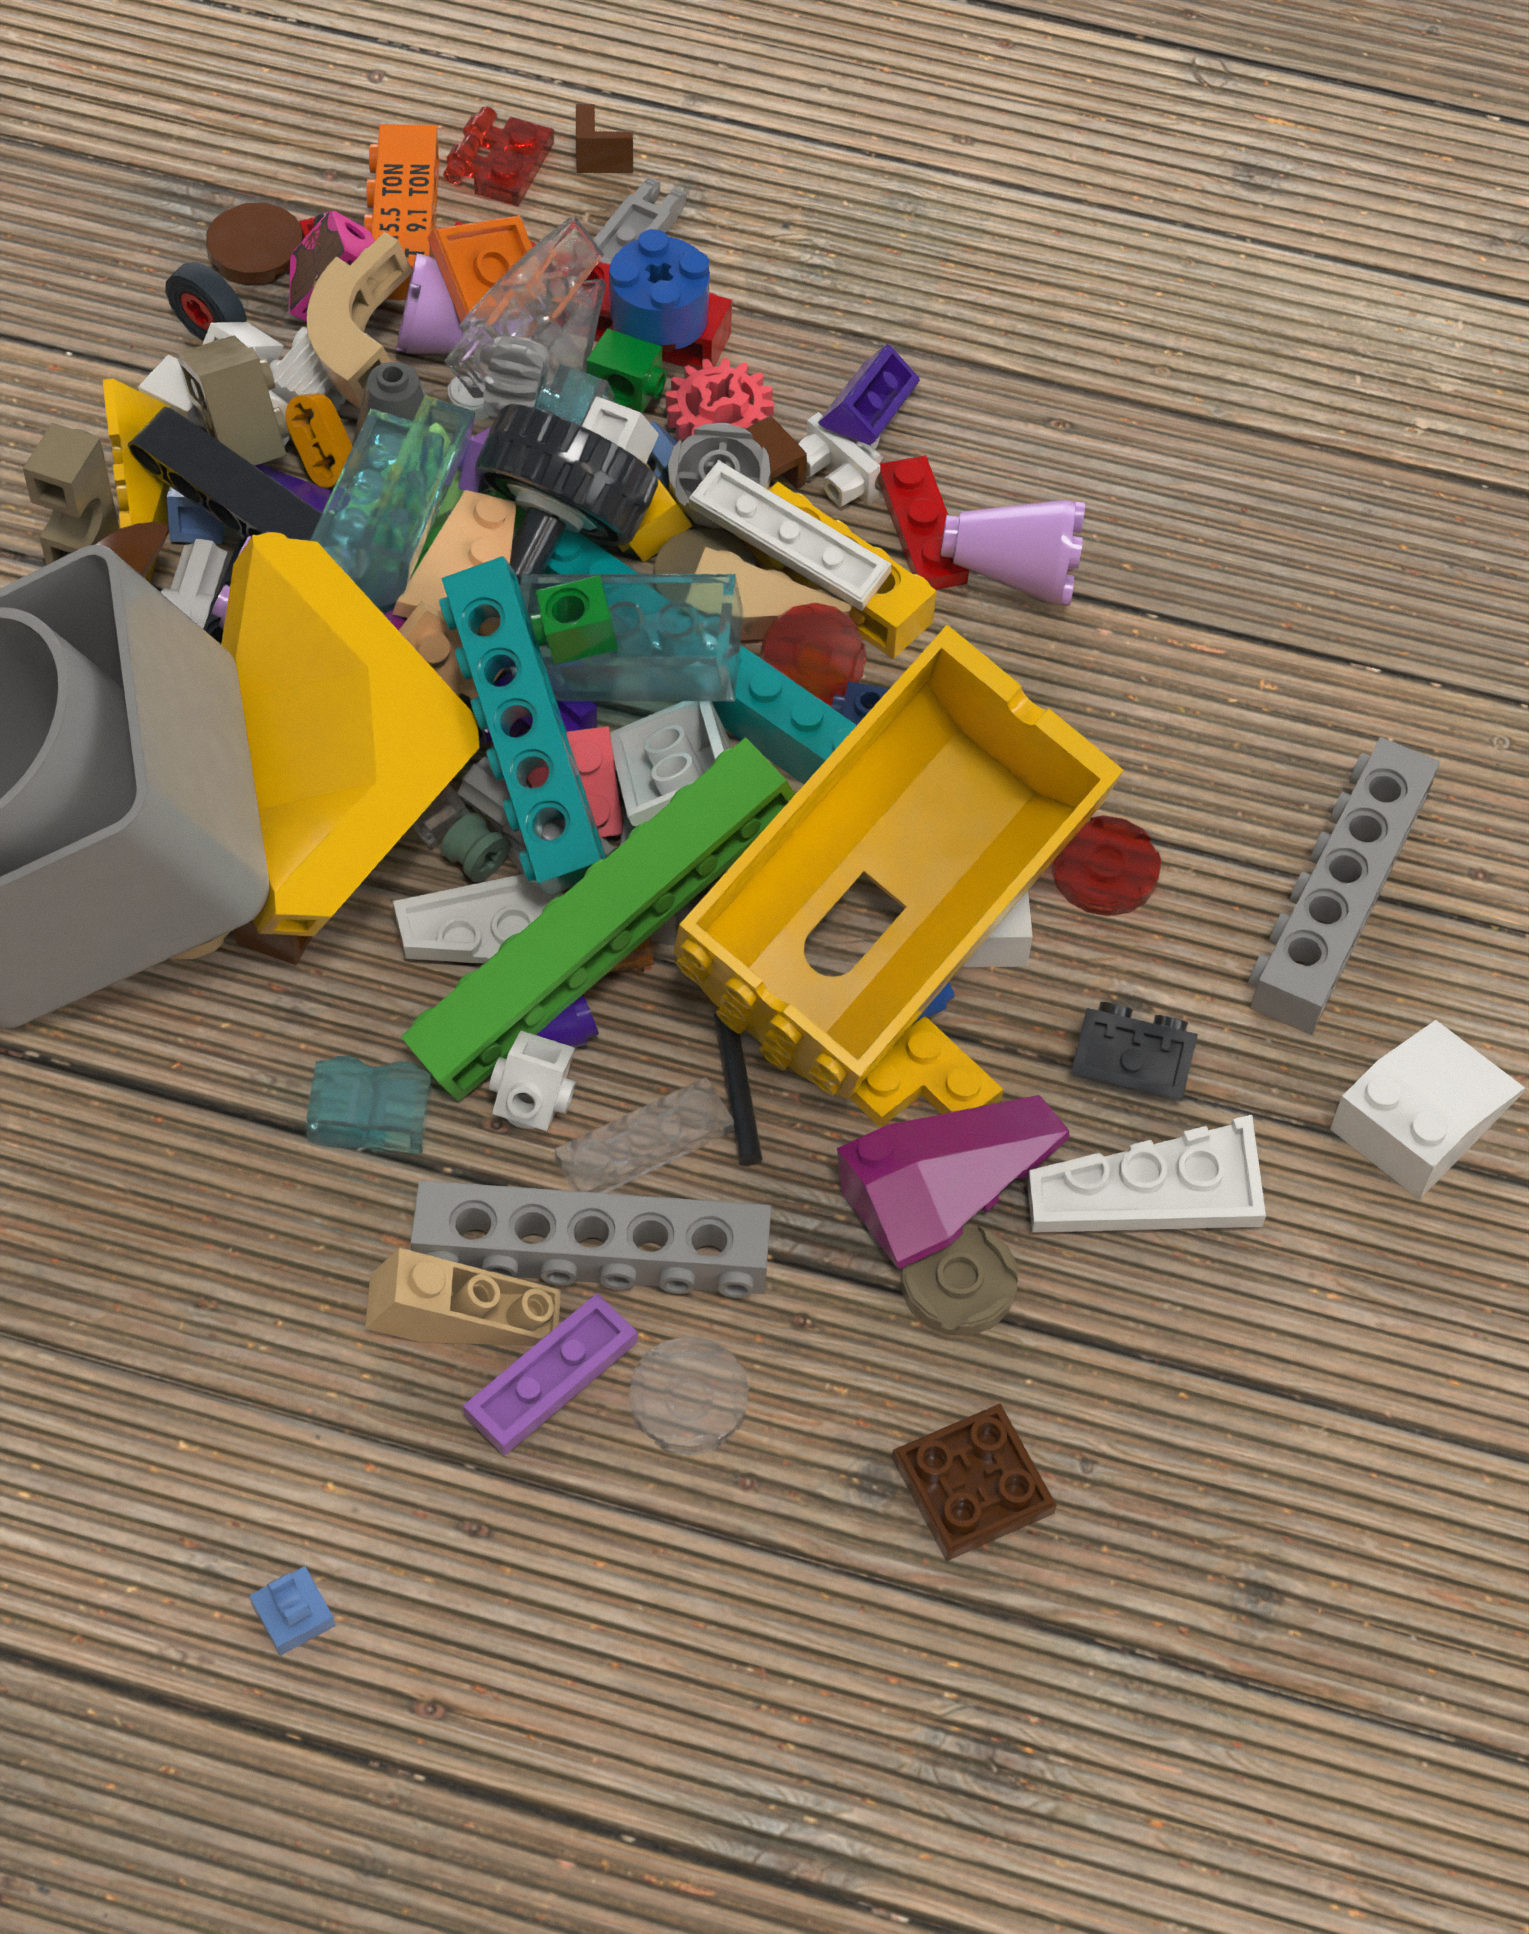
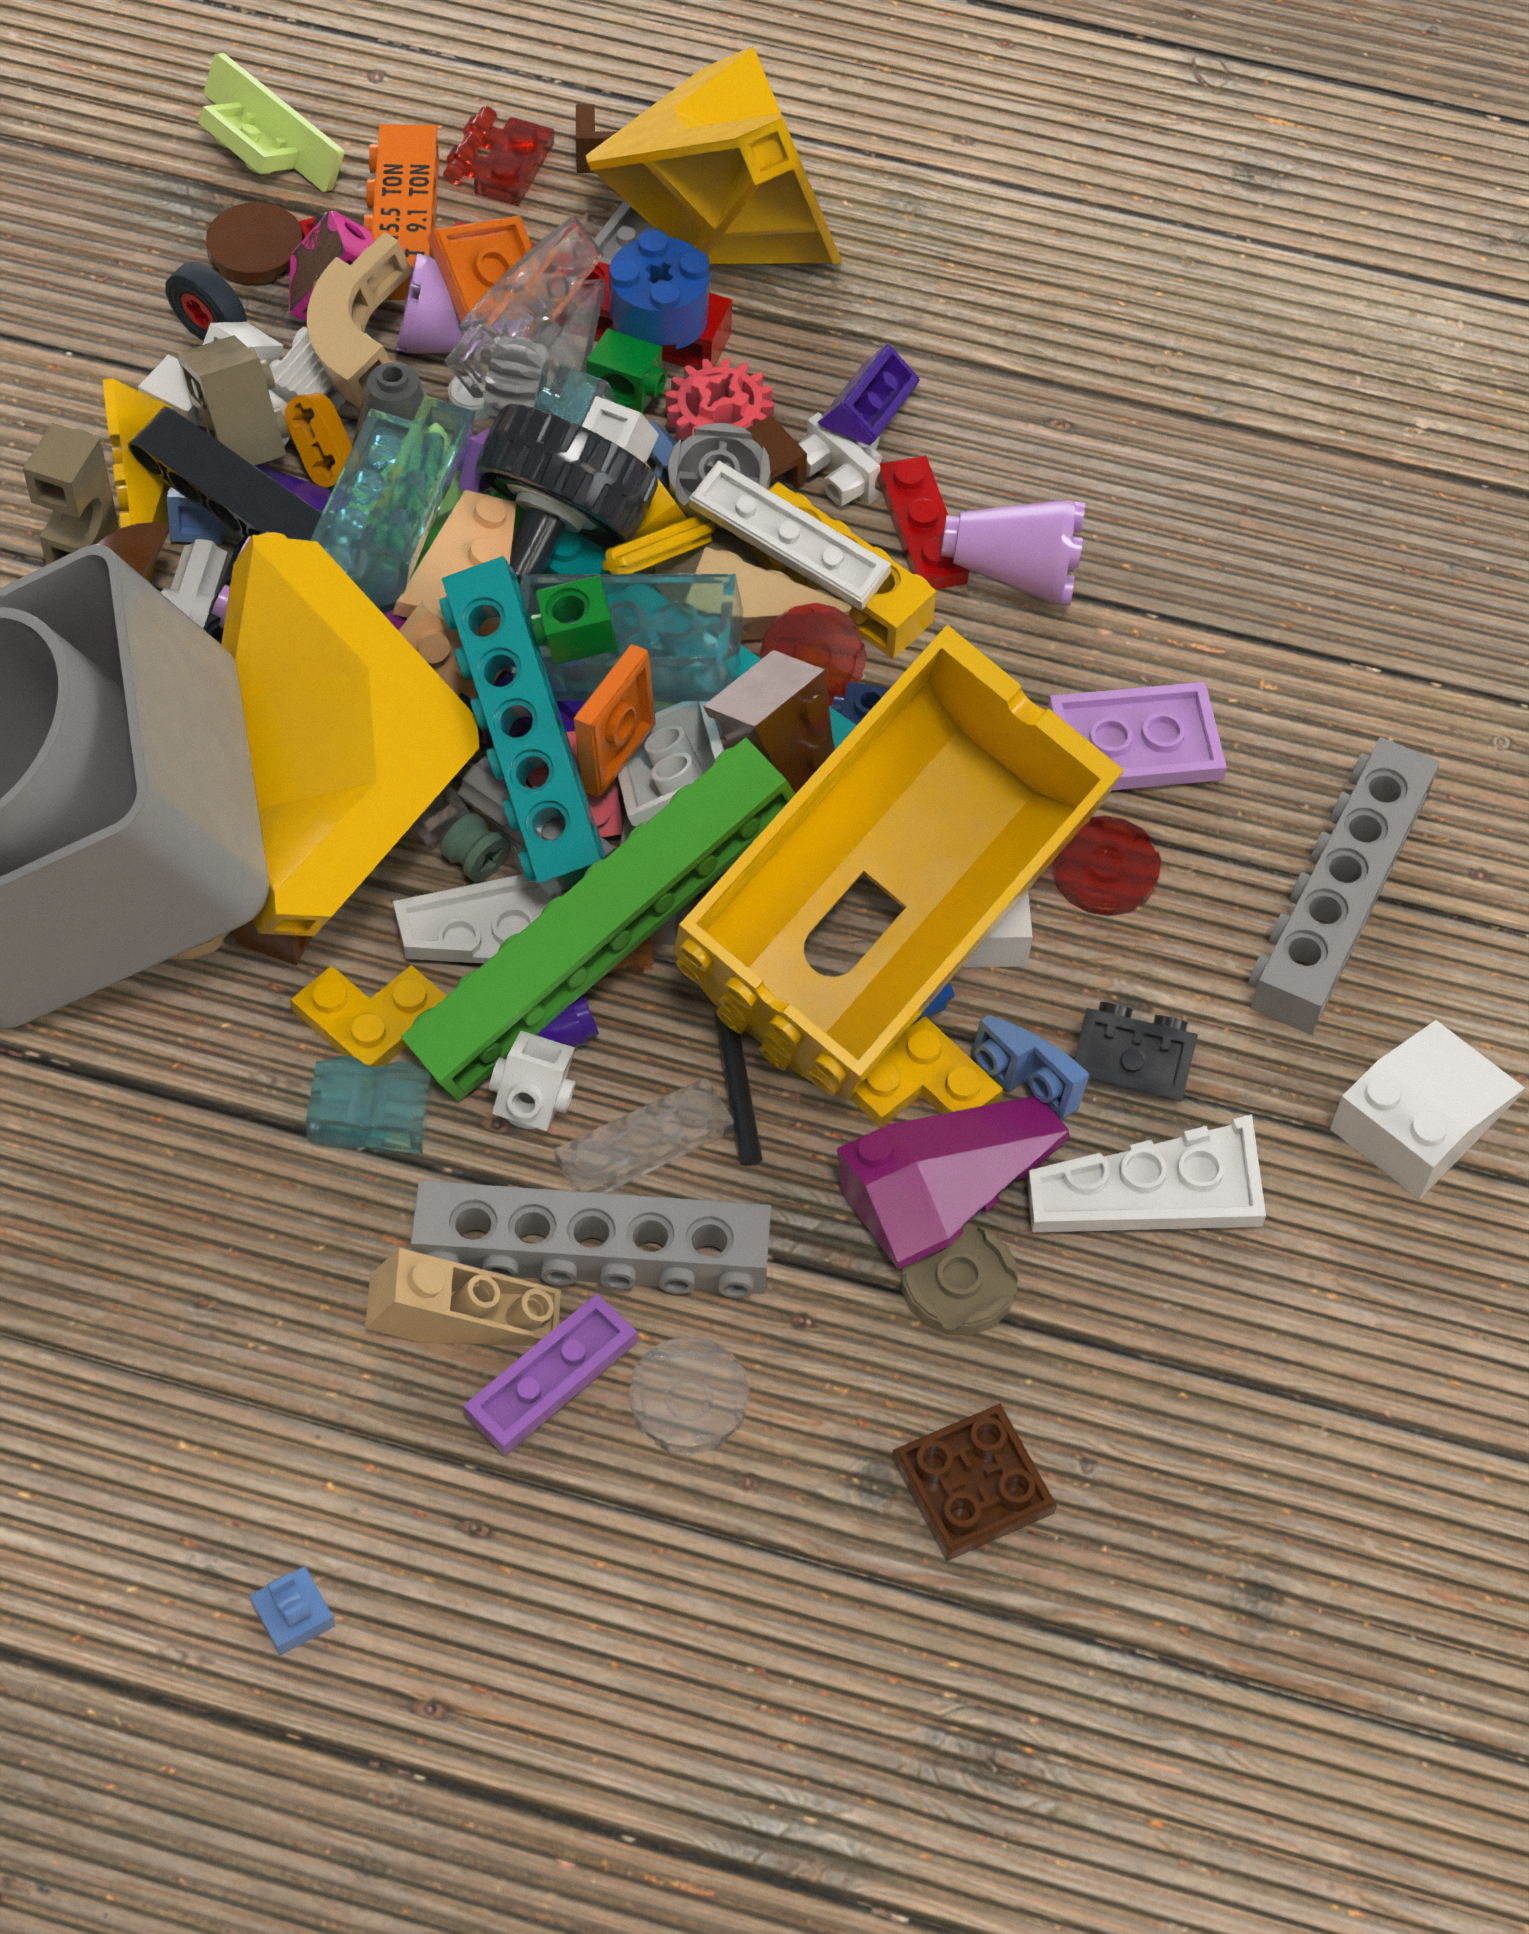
none -> yellowish green bracket [198,53,344,192]
none -> yellow plate [290,965,447,1079]
none -> orange tile [574,644,656,797]
none -> yellow panel [586,46,842,265]
none -> yellow axle [602,516,715,579]
none -> reddish brown wedge [703,650,835,794]
none -> medium blue slope [971,1015,1090,1119]
none -> lavender plate [1048,682,1227,790]

